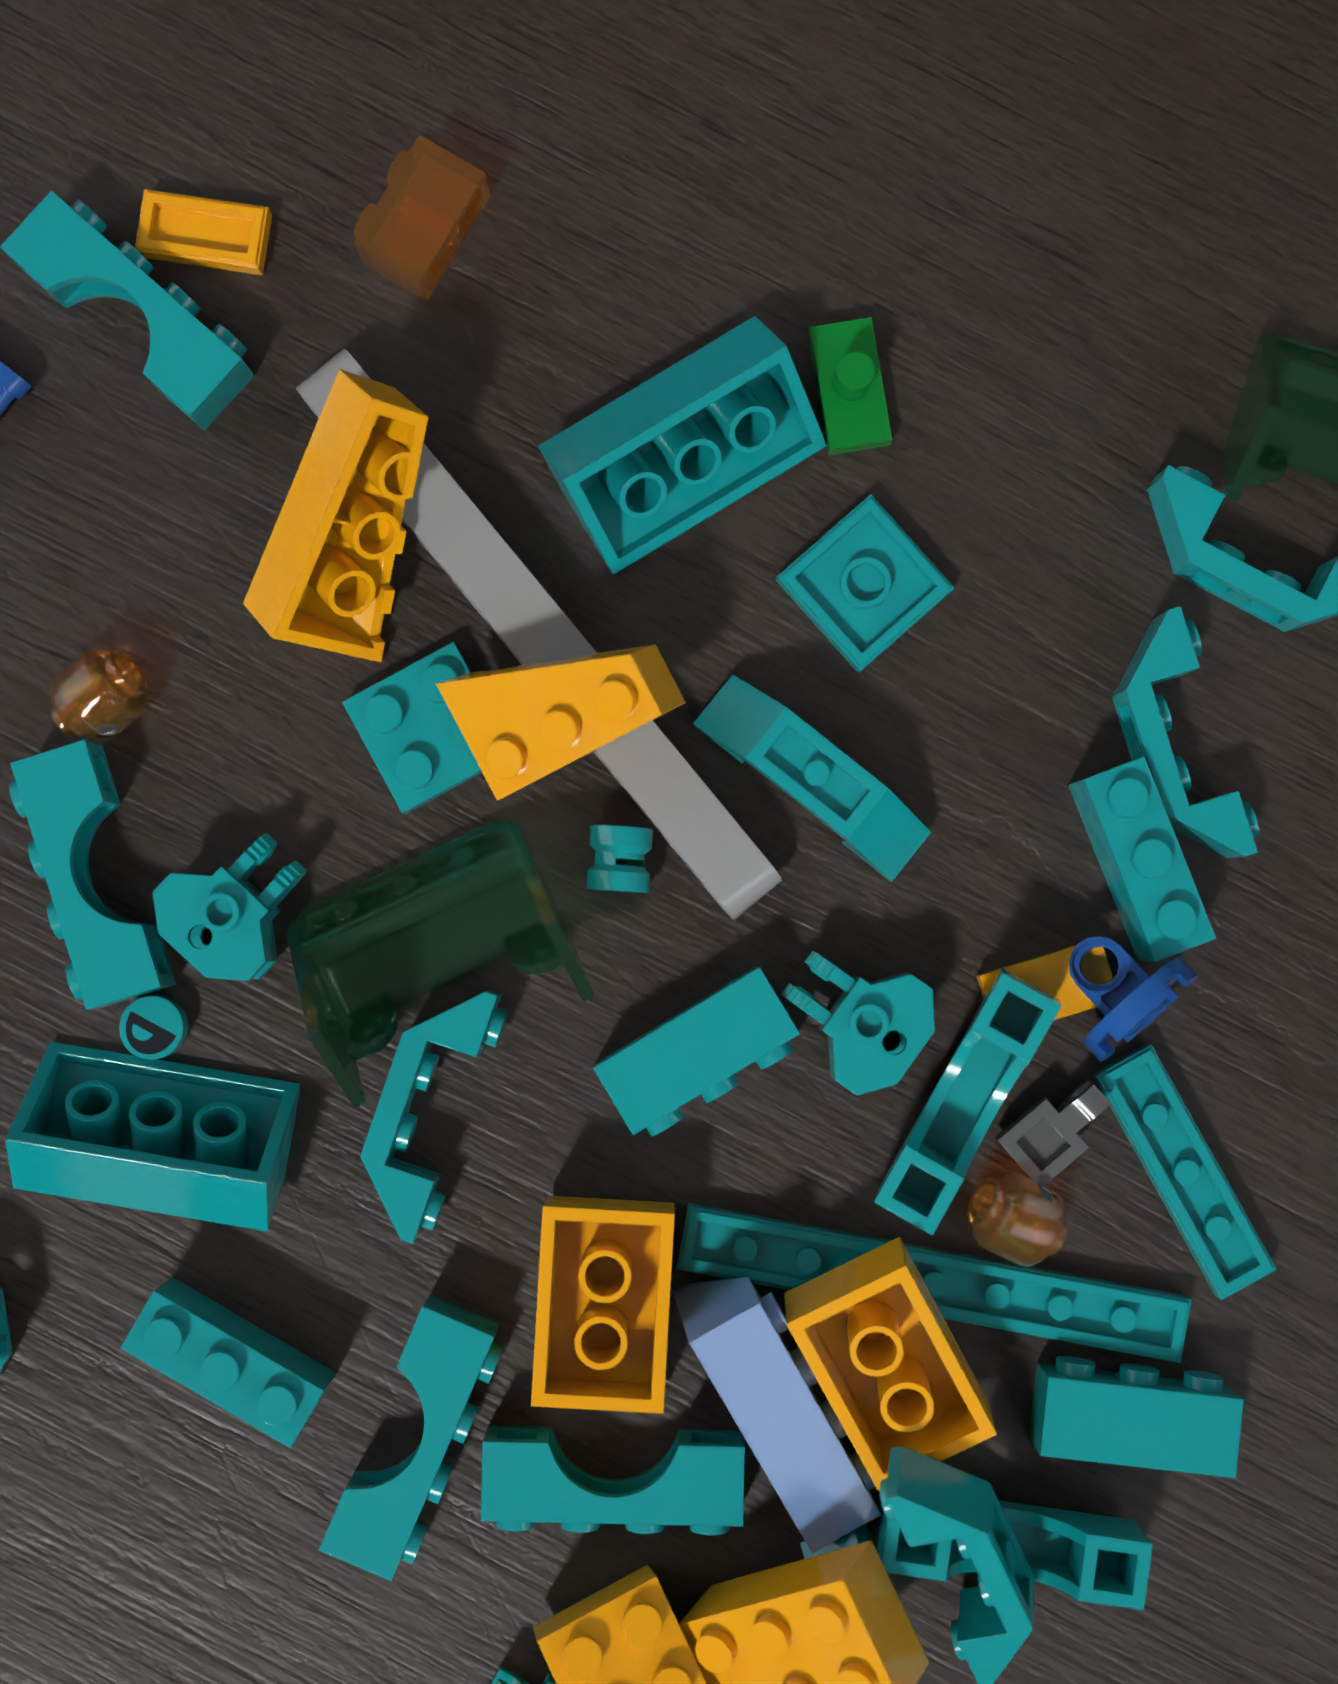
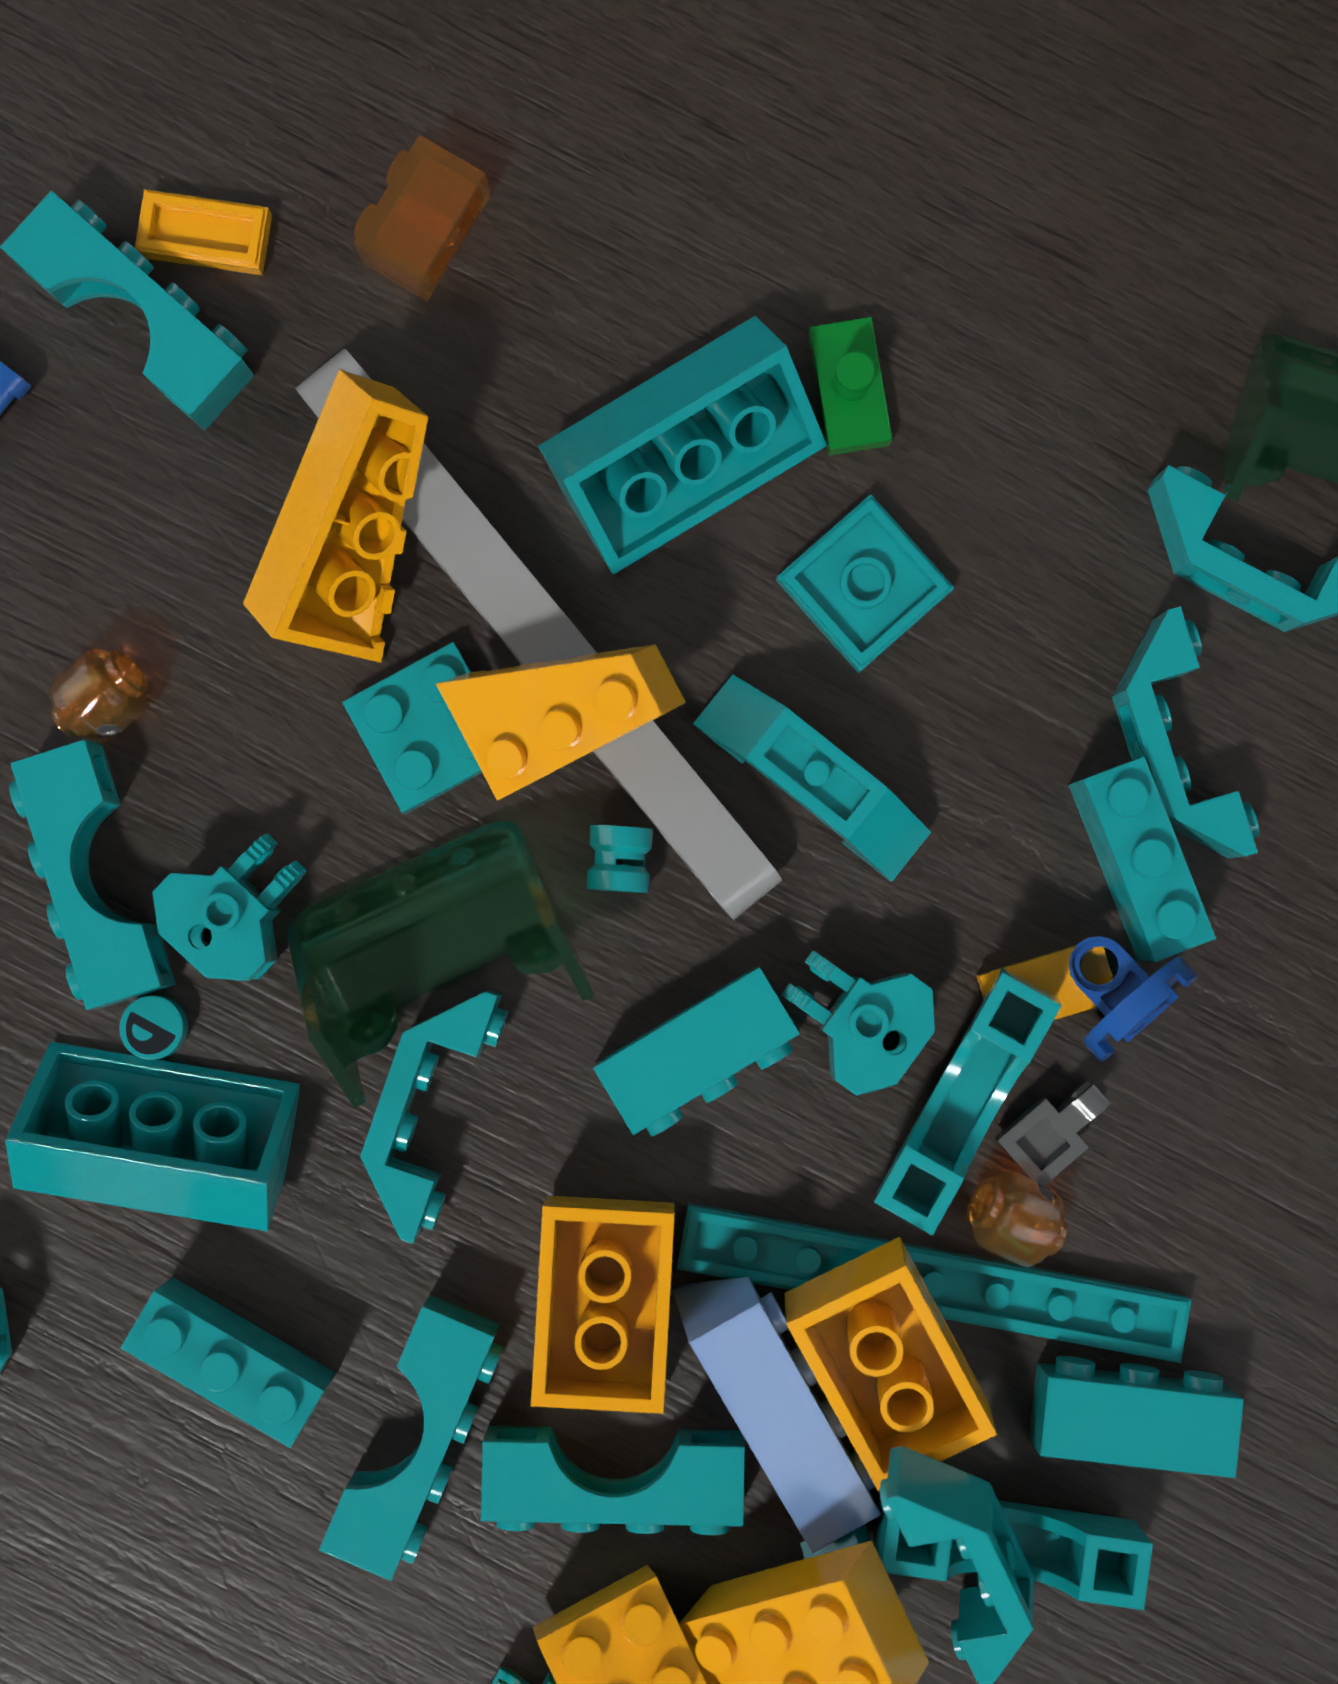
teal tile [1092,1043,1277,1301] -> none

